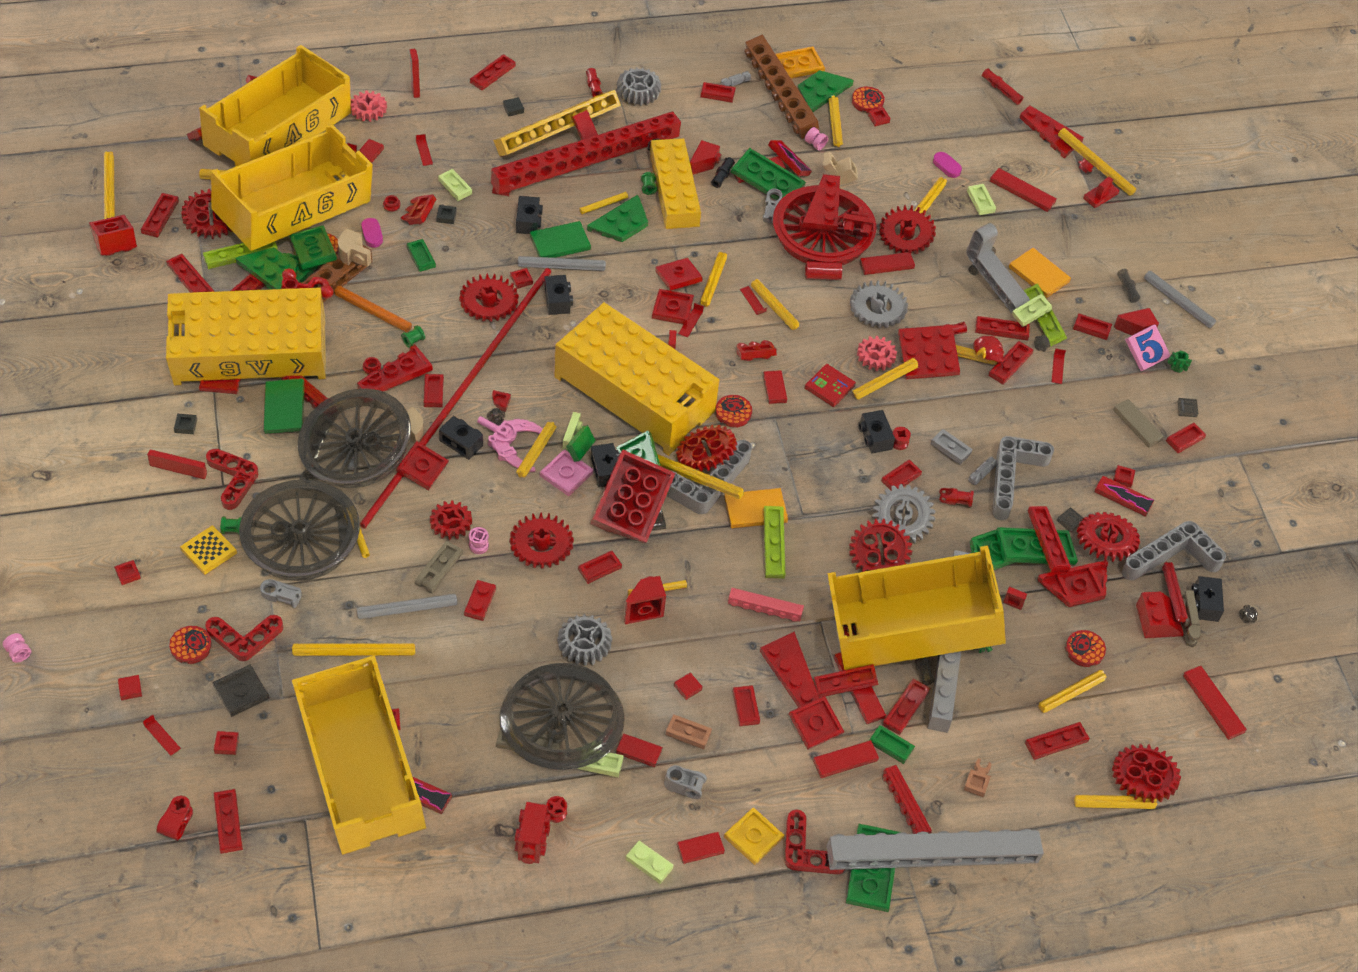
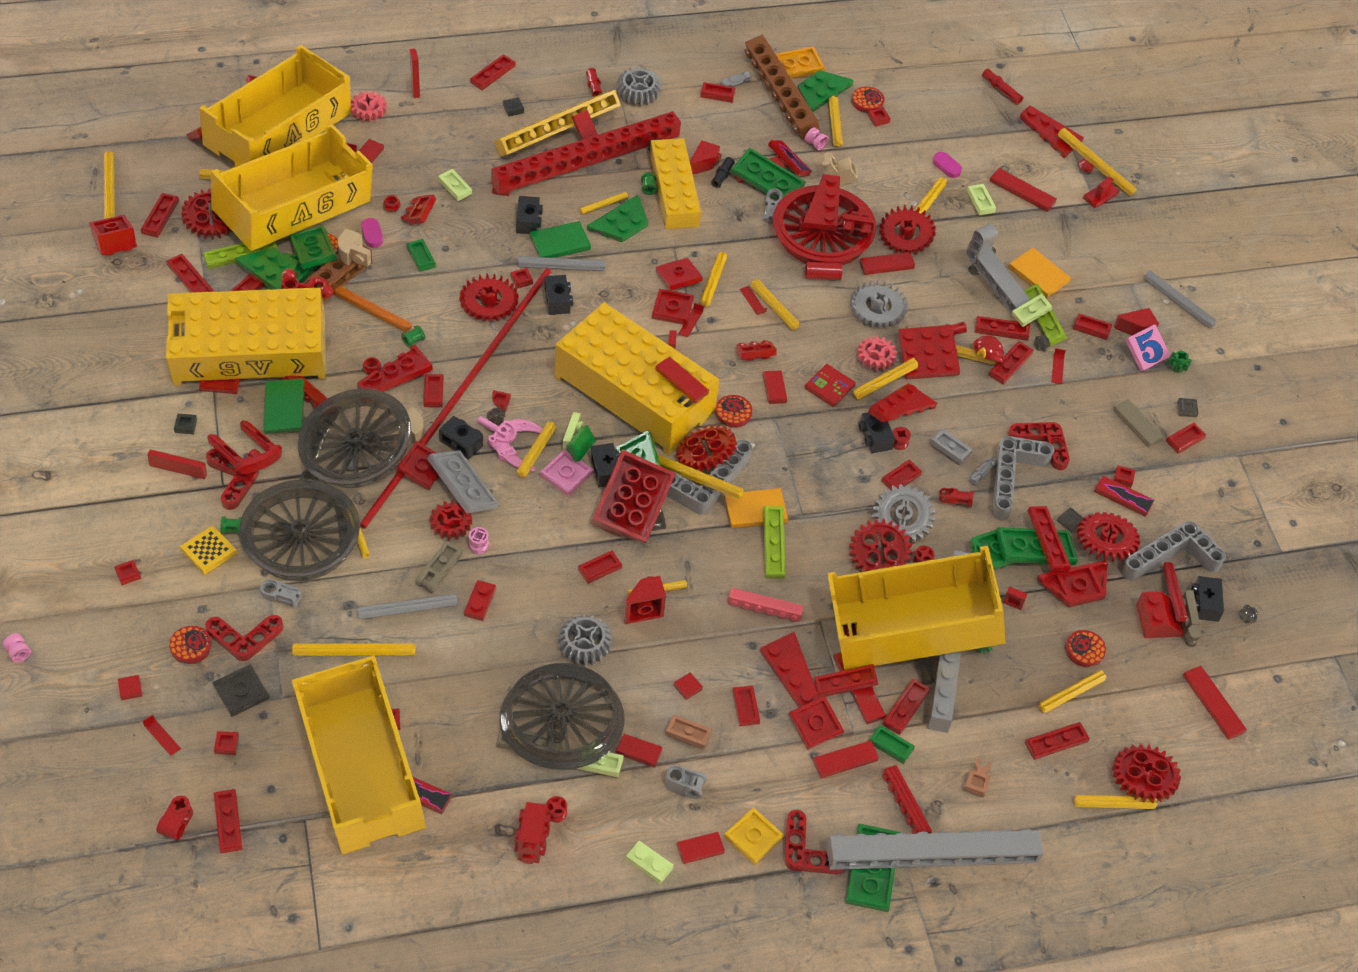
red piece [416,134,433,166] -> none
pearl dark grey tile [436,205,457,224] -> none
red gear [509,512,574,569] -> none
clear smoke pin [1117,269,1141,303] -> none
none -> red piece [207,420,282,475]
none -> light grey tile [428,450,499,513]
none -> red tile [655,356,709,404]
none -> red wing [868,383,937,422]
none -> red wheel [913,545,935,563]
none -> red beam [1008,422,1070,470]

